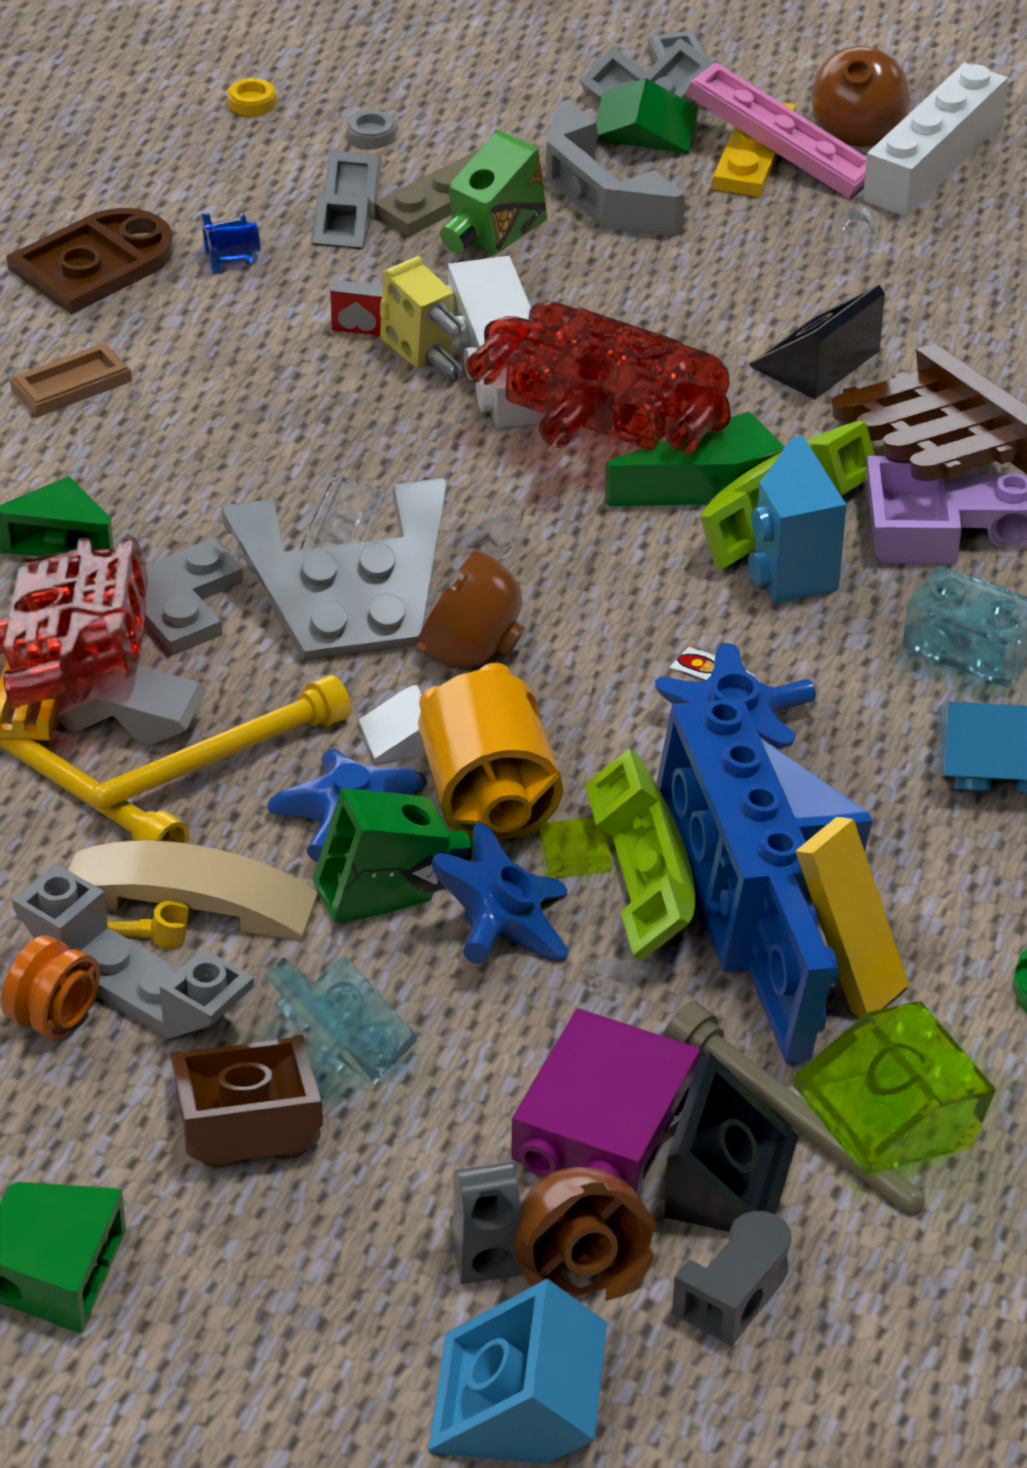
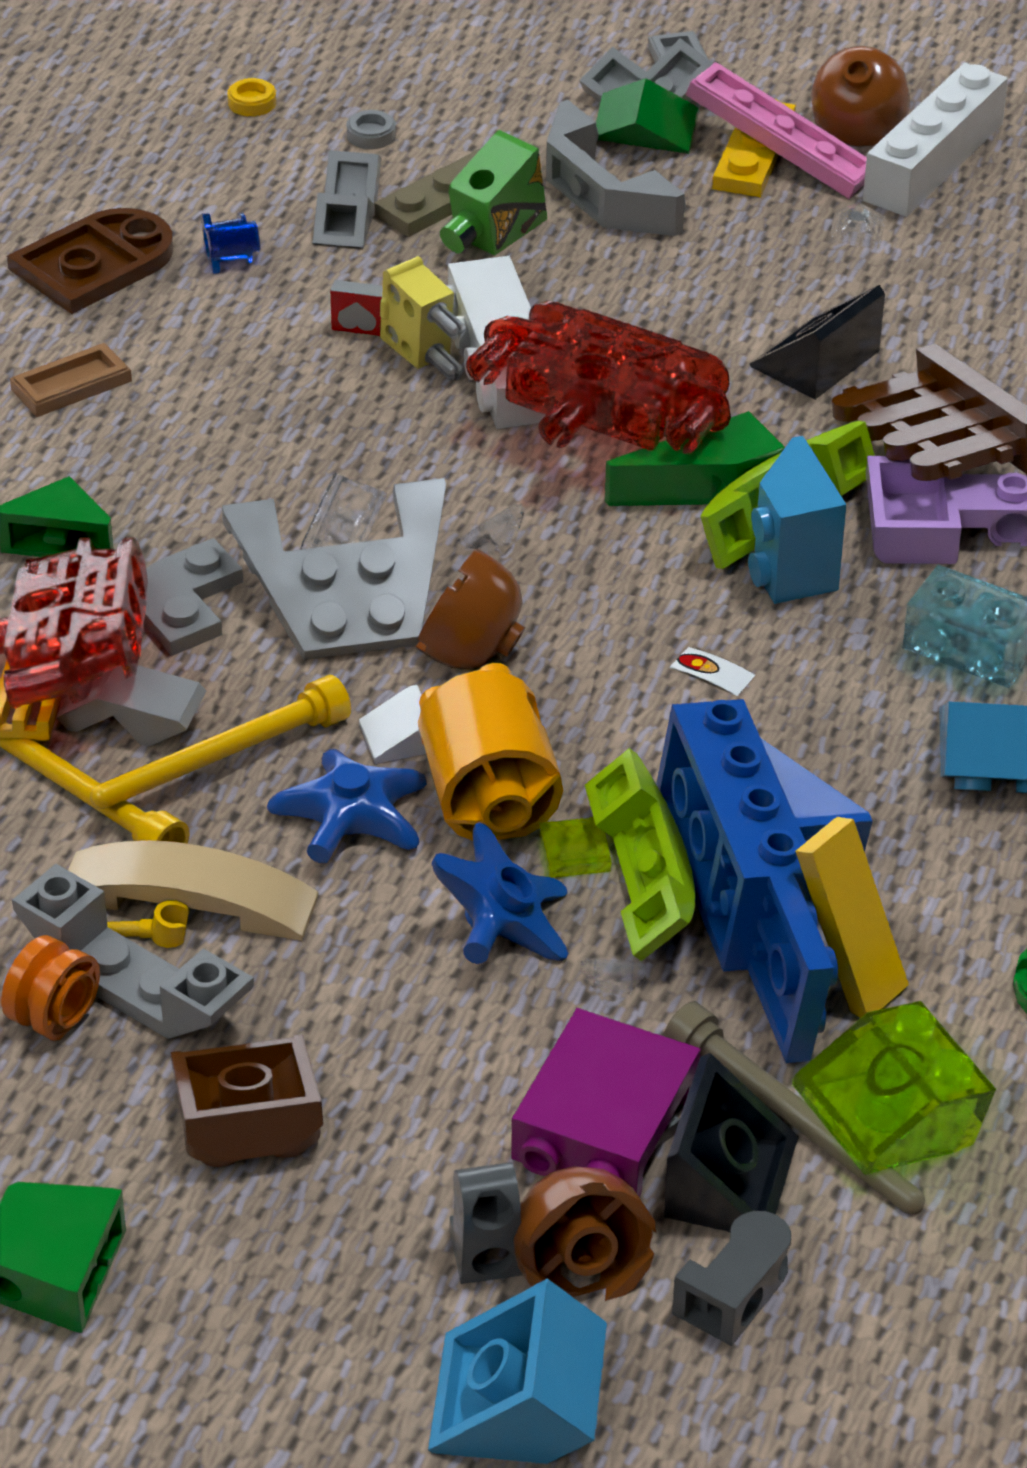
clear light blue bracket [265,956,417,1085] -> none
green torso [313,788,472,922] -> none
blue animal [655,643,816,749] -> none

